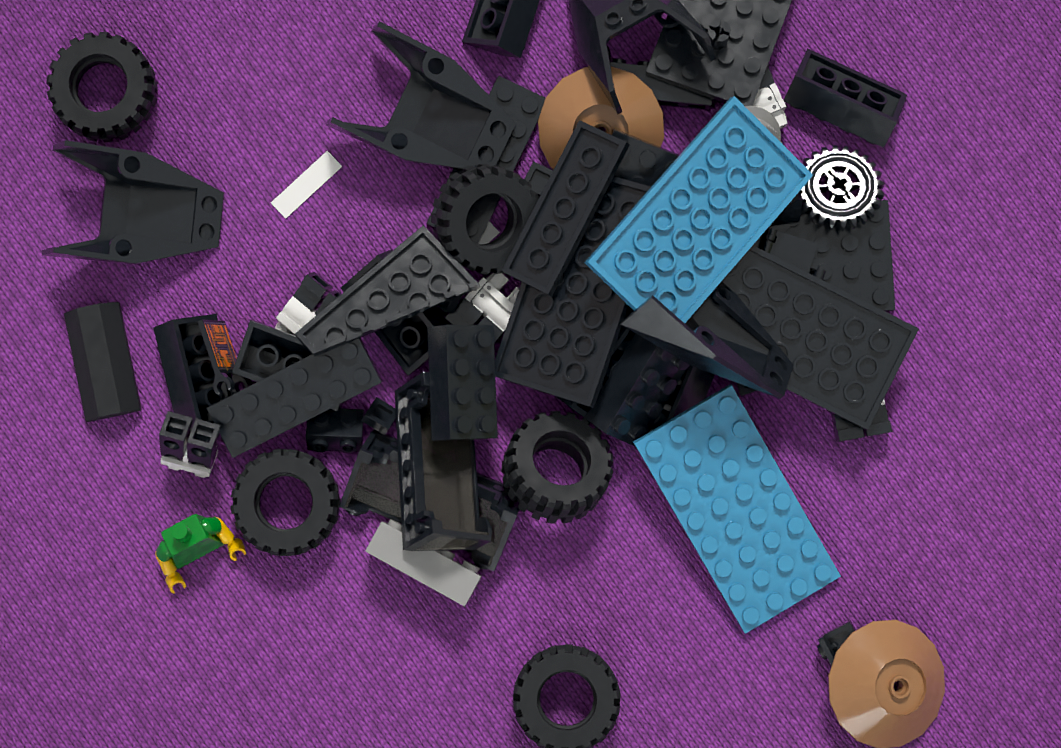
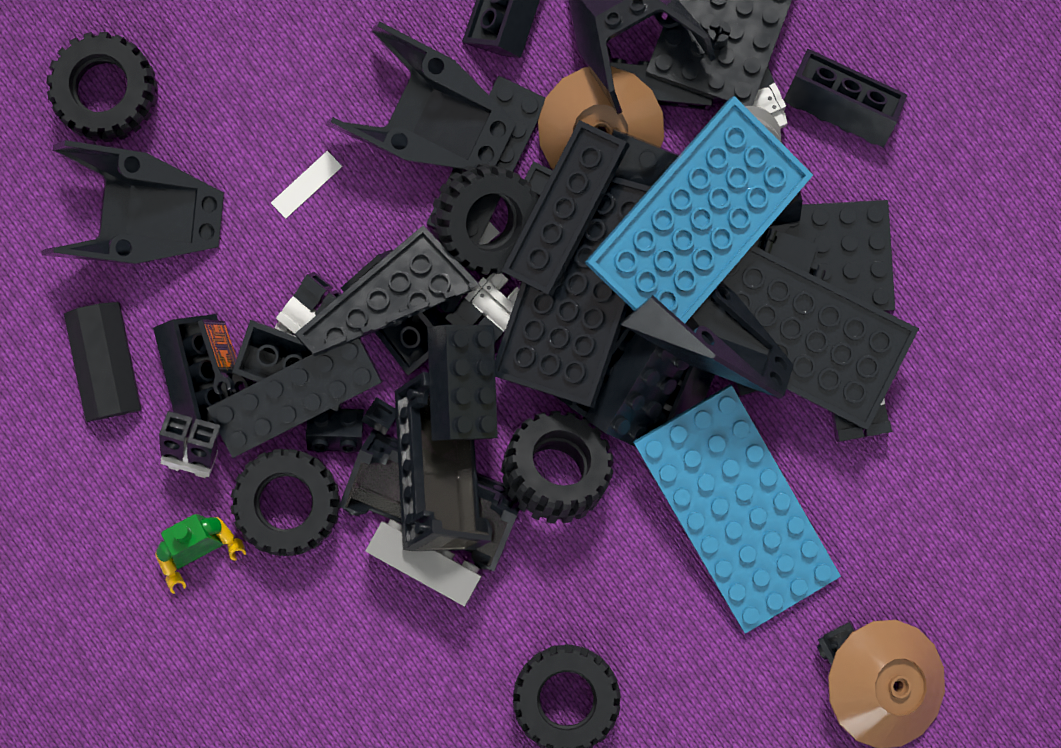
gear [800,145,885,231] -> none

